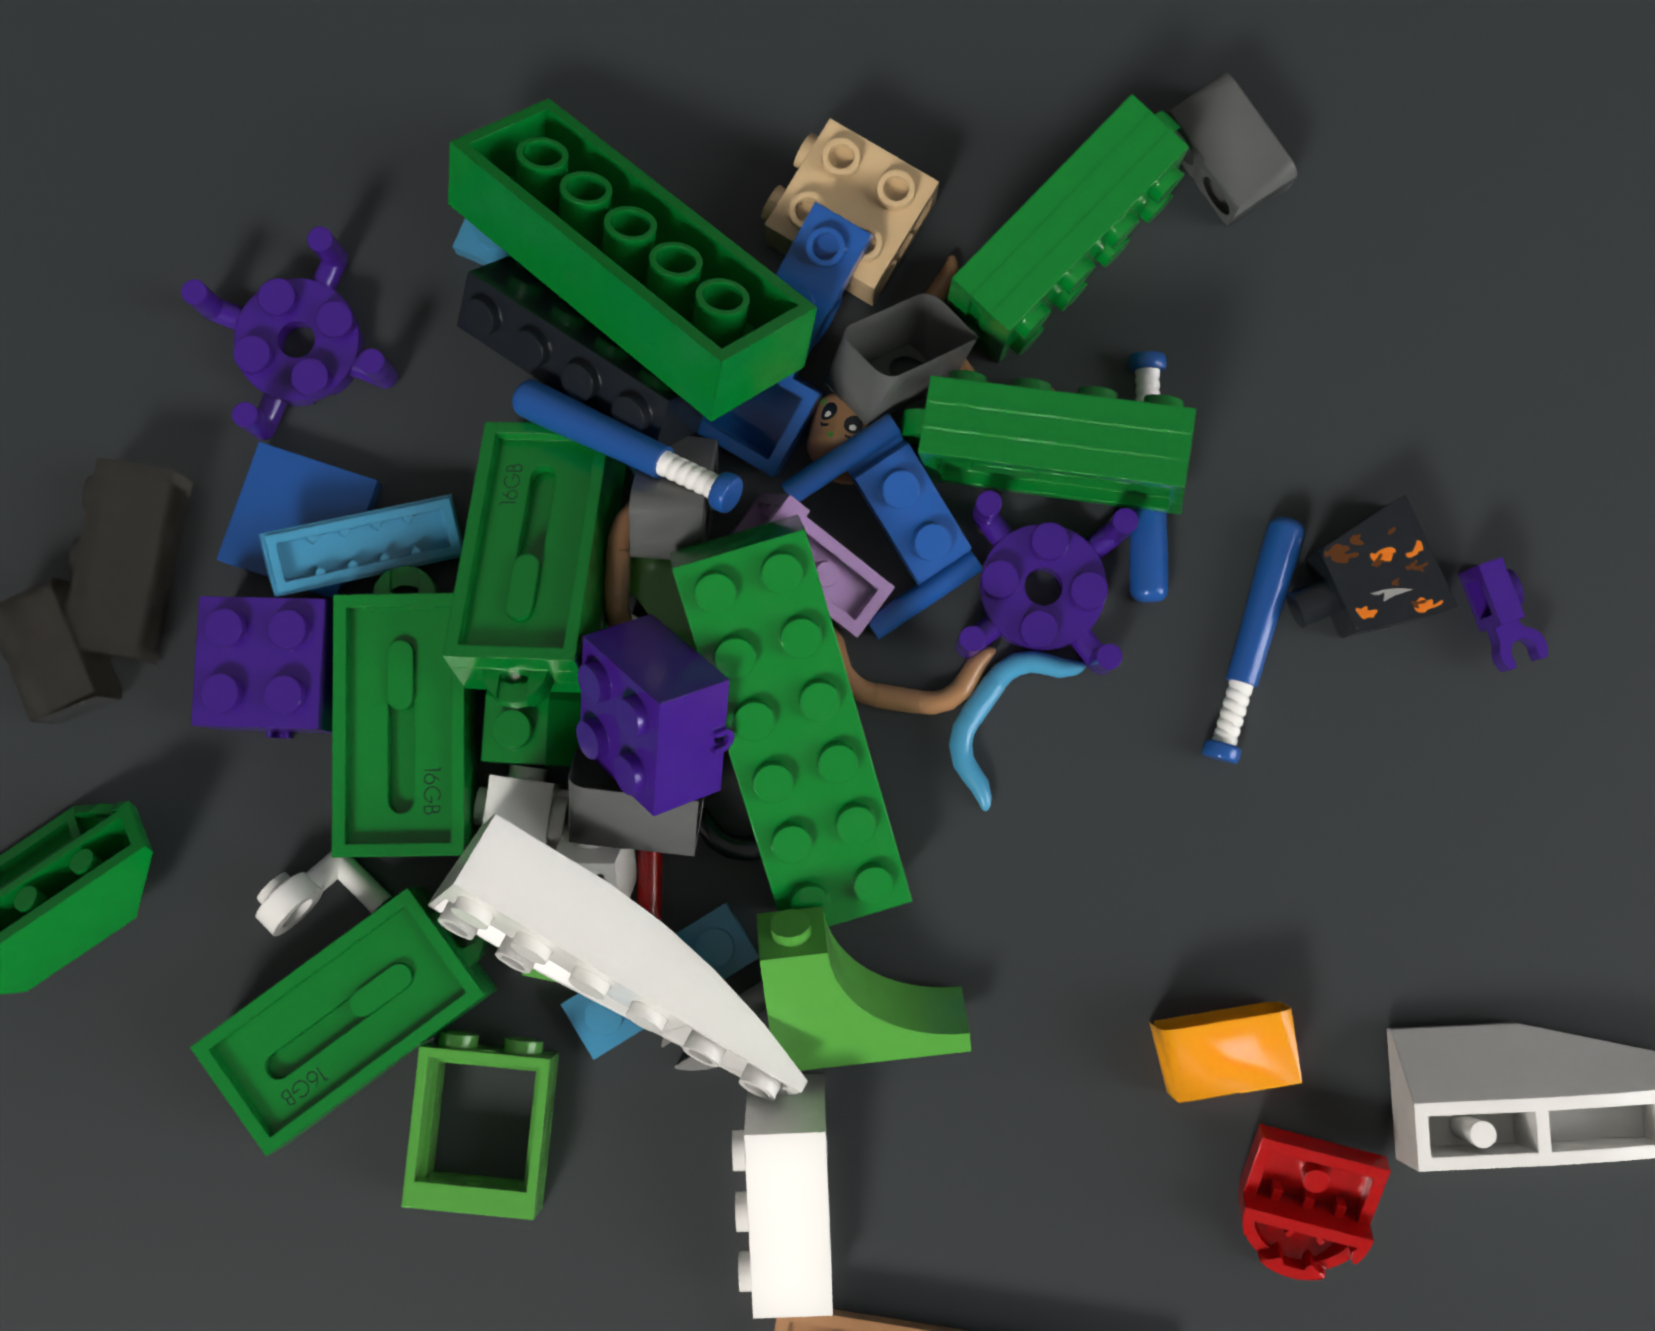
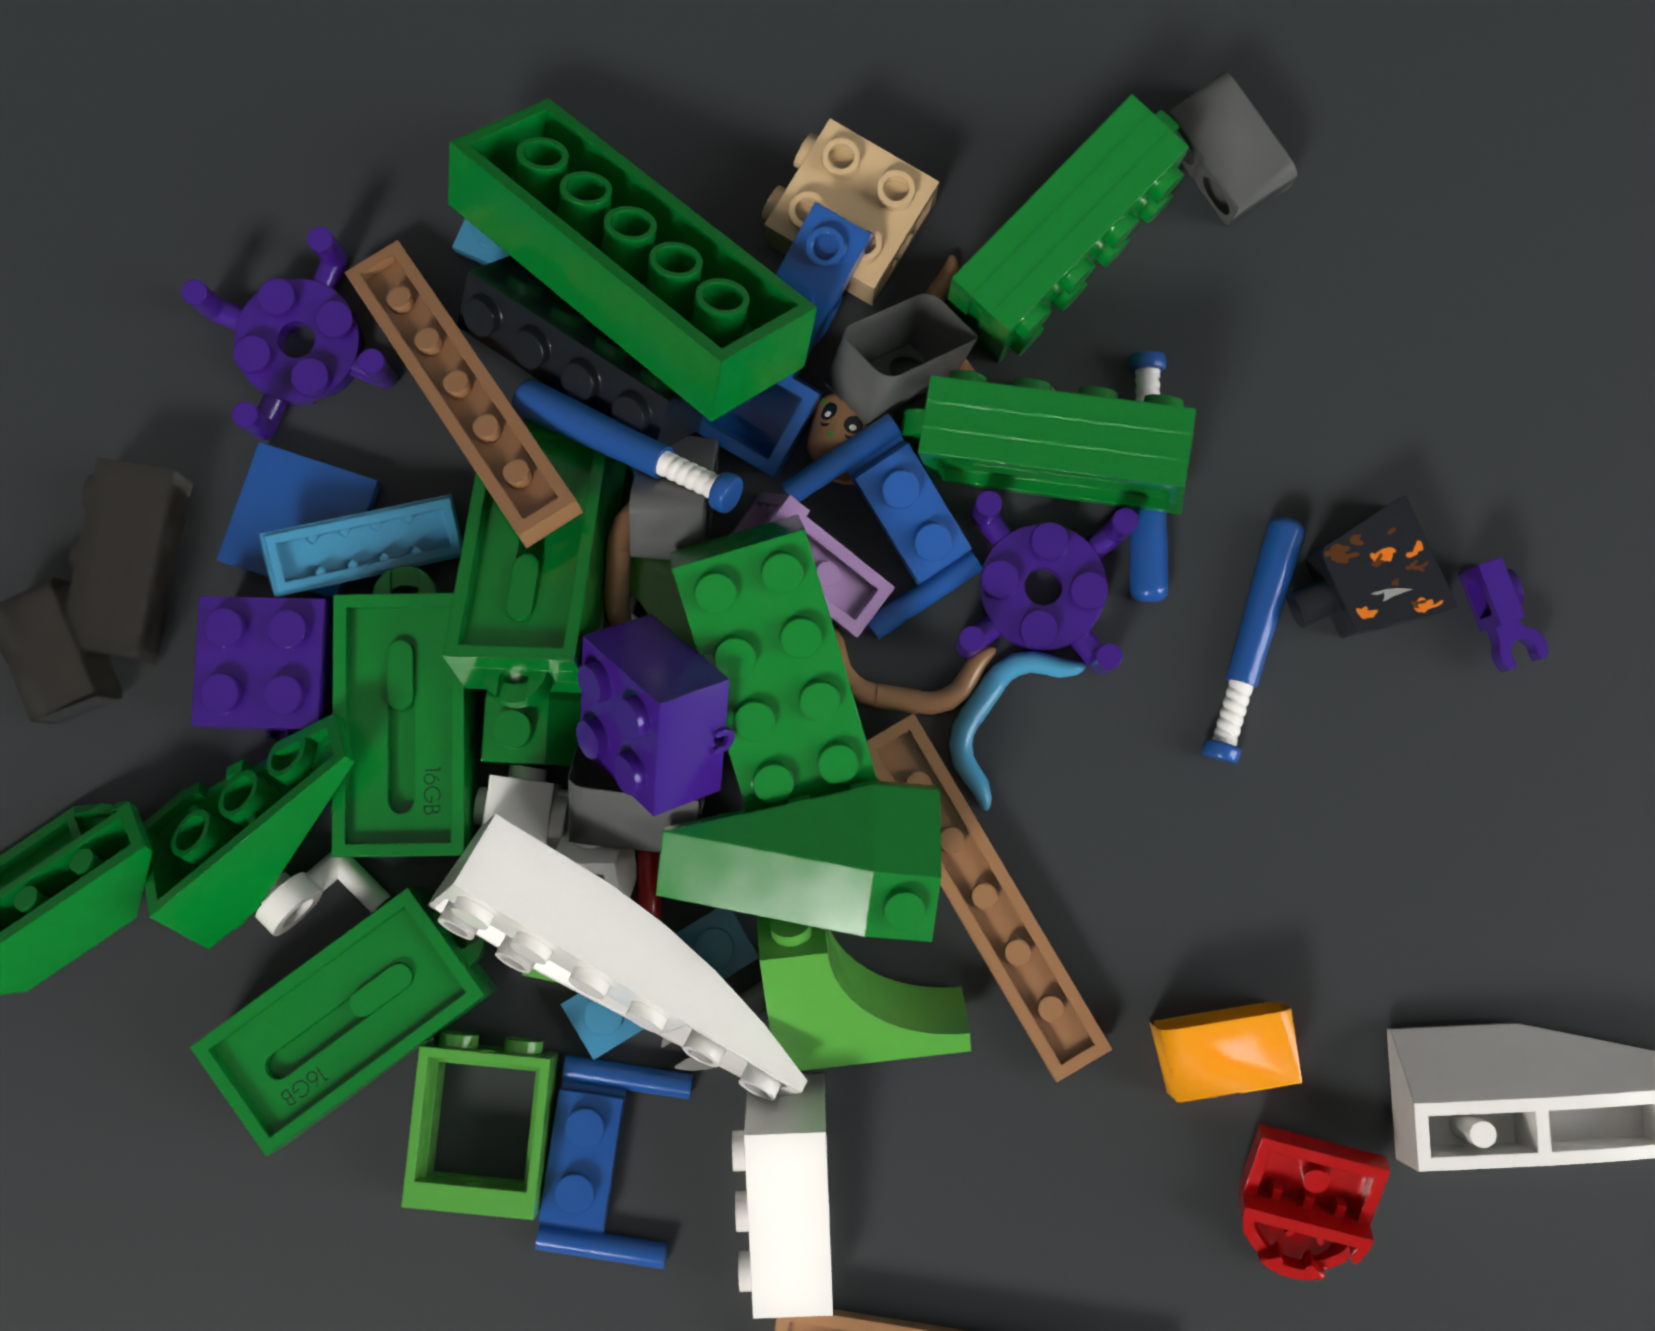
none -> green wedge [142,713,355,949]
none -> medium nougat plate [344,240,583,548]
none -> blue plate [535,1055,694,1270]
none -> green wedge [656,780,941,942]
none -> medium nougat plate [867,713,1112,1082]

